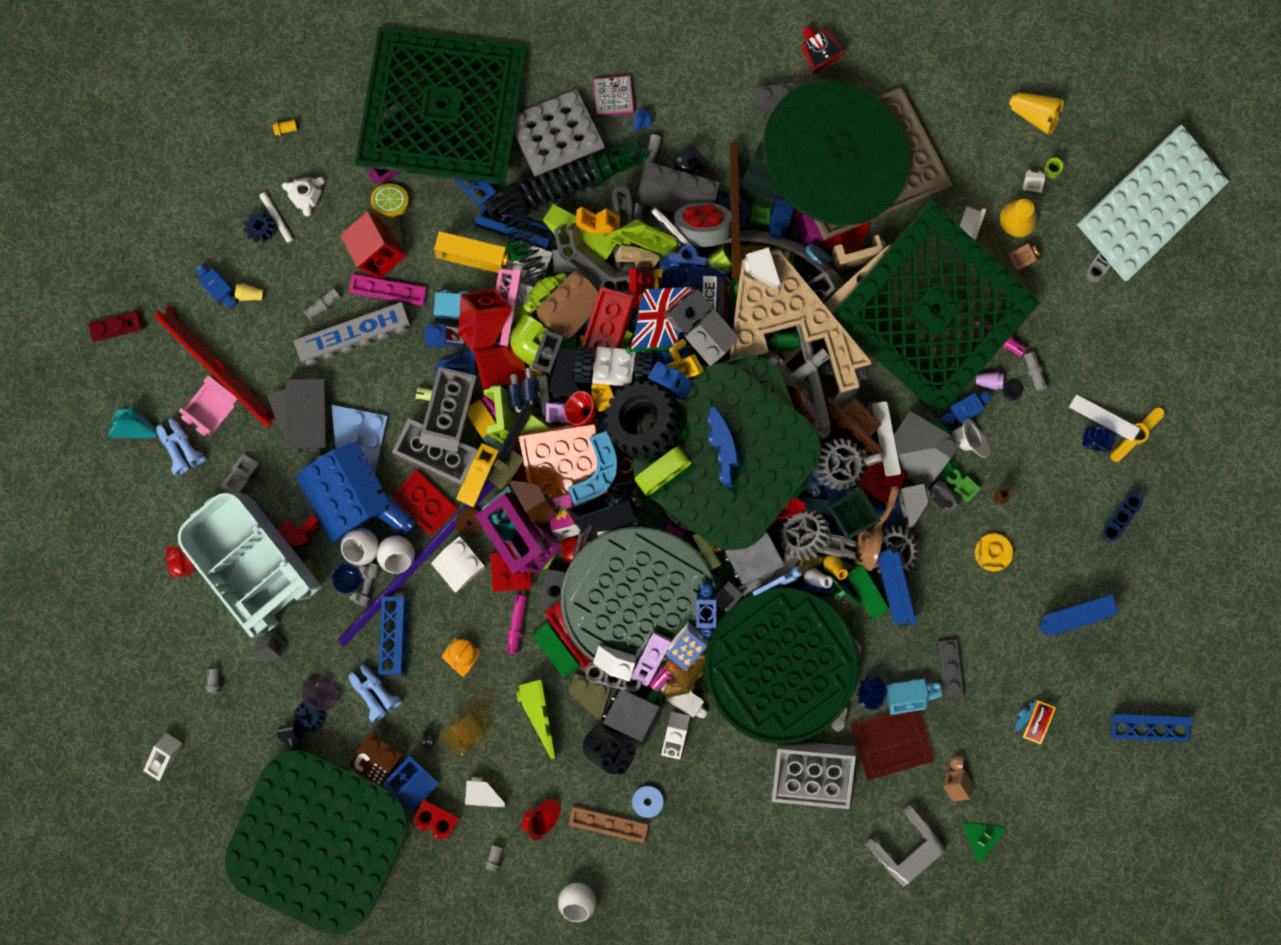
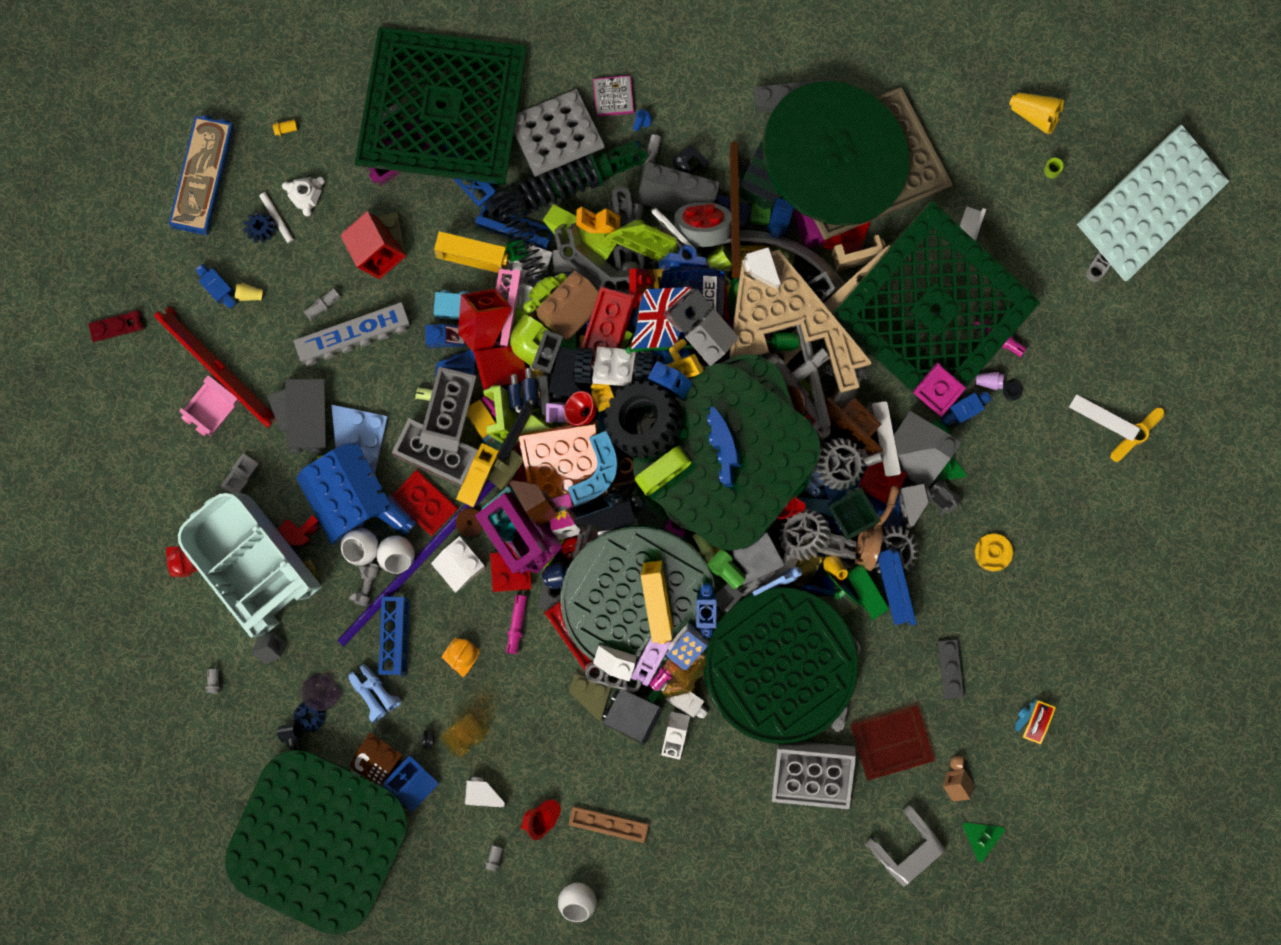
teal hat [108,405,157,438] -> none
white slope [143,733,182,781] -> none
light blue piece [156,418,206,476] -> none
clear blue hair [332,563,361,594] -> none
dark pink tile [349,274,427,306] -> none
tile [371,184,409,218] -> none
red brick [413,800,459,841] -> none
lime wedge [516,680,555,760] -> none
green beam [531,623,579,679] -> none
black cylinder [583,726,636,775] -> none
tan slope [615,245,659,269] -> none
light blue piece [632,786,663,818] -> none
torso [801,26,844,74] -> none
white cone [804,569,832,588] -> none
medium azure piece [806,243,833,265] -> none
clear blue gear [856,677,888,710] -> none
medium azure hinge [886,679,942,715] -> none
bright green plate [946,469,981,503] -> none
white piece [952,418,991,458] -> none
reddish brown pin [994,487,1011,505] -> none
yellow cone [1000,199,1038,237] -> none
medium nougat bracket [1009,243,1041,271] -> none
white tile [1023,170,1045,193] -> none
light grey pin [1024,352,1048,392] -> none
blue piece [1039,595,1118,637] -> none
clear blue gear [1082,426,1115,452] -> none
dark blue beam [1101,492,1143,542] -> none
blue fence [1111,714,1193,742] -> none
none -> brick [169,115,234,236]
none -> dark blue head [542,562,569,589]
none -> yellow piece [641,560,673,644]
none -> bright green piece [707,549,746,589]
none -> dark pink tile [912,363,966,417]

